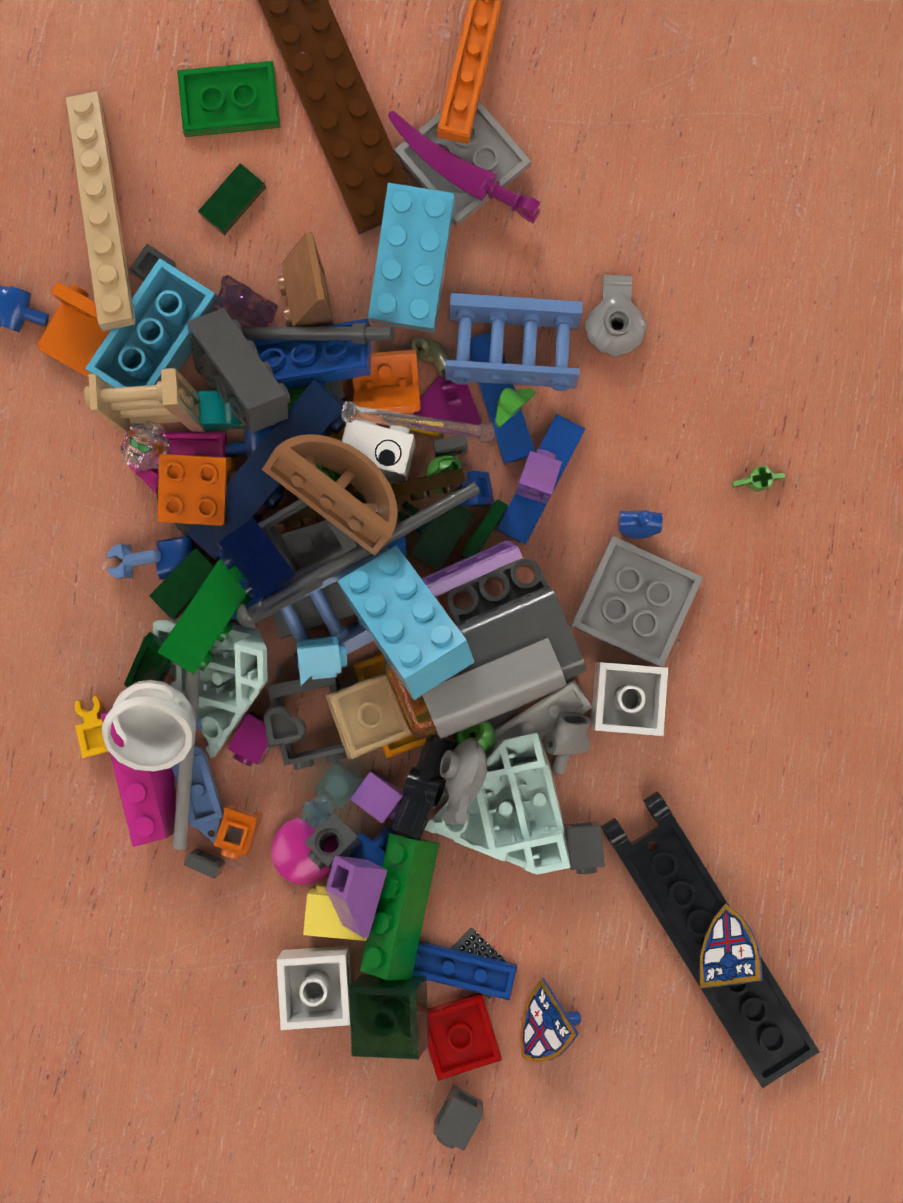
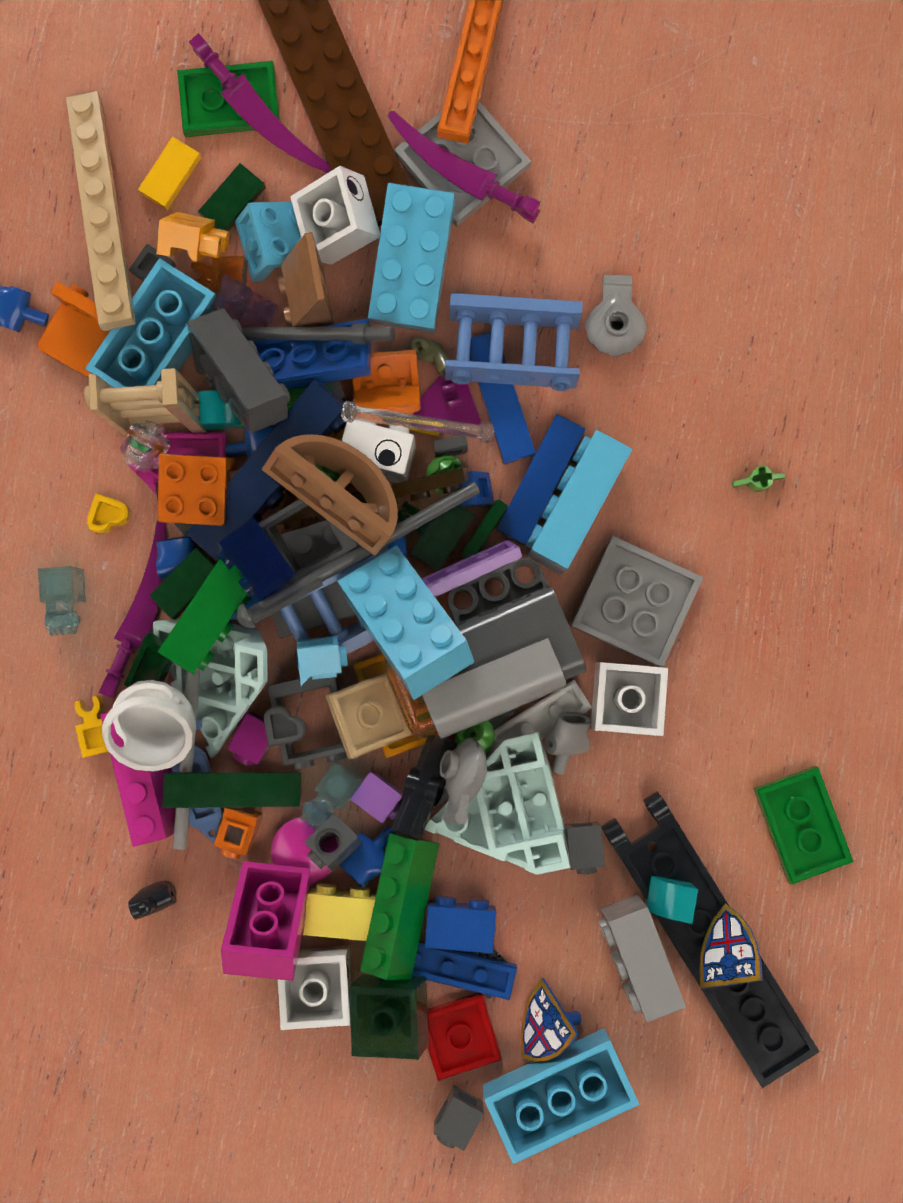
medium blue bar [106,544,161,579] -> none
dark grey tile [184,848,226,879] -> none
medium lavender slope [325,856,387,938] -> none
bright green piece [495,388,536,428] -> none
medium lavender slope [515,449,562,504] -> none
blue piece [618,510,663,539] -> none
none -> clear light blue brick [38,566,86,636]
none -> yellow tile [87,493,131,535]
none -> magenta sword [99,520,167,698]
none -> black piece [128,881,177,920]
none -> yellow tile [138,136,202,211]
none -> light orange hips [156,212,230,262]
none -> dark green tile [162,772,301,808]
none -> magenta sword [189,33,332,173]
none -> clear orange plate [191,256,248,293]
none -> dark pink brick [221,861,310,981]
none -> medium azure bracket [235,202,301,282]
none -> white brick [290,166,380,265]
none -> blue brick [425,896,496,953]
none -> medium azure brick [483,1028,640,1164]
none -> medium azure brick [525,430,632,575]
none -> light grey brick [598,894,686,1023]
none -> teal brick [646,875,698,924]
none -> green tile [753,766,854,885]

